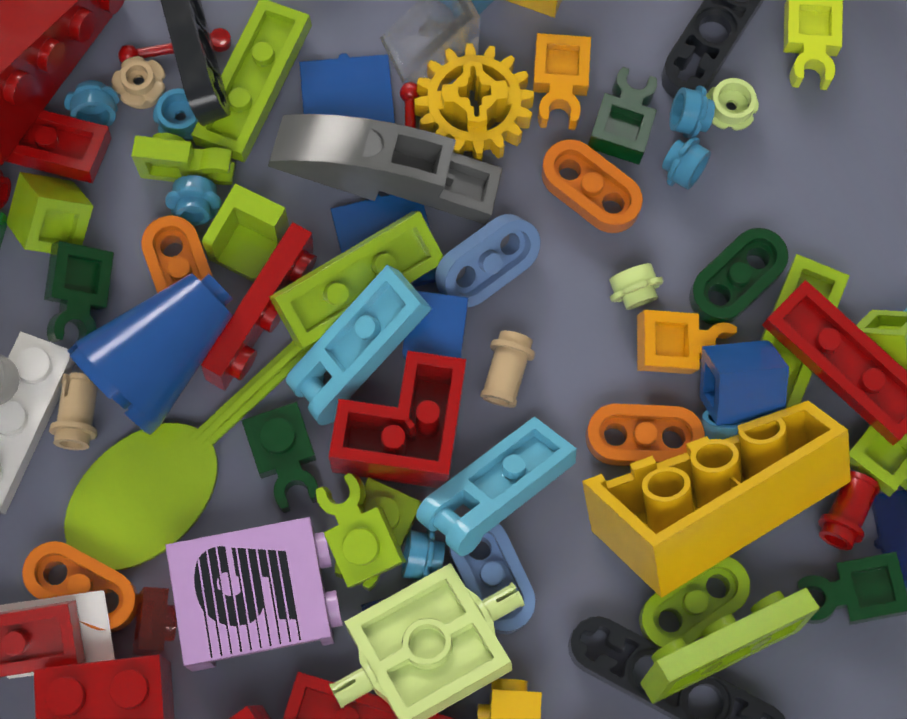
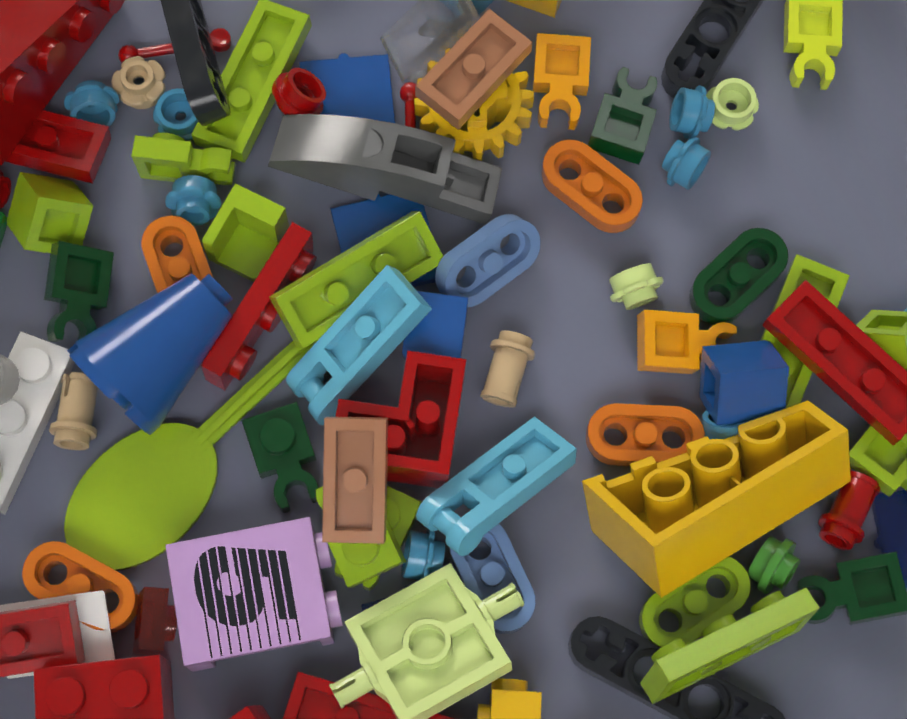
none -> red plate [272,68,326,115]
none -> nougat plate [322,417,388,544]
none -> nougat plate [415,9,532,130]
none -> bright green plate [748,536,800,594]

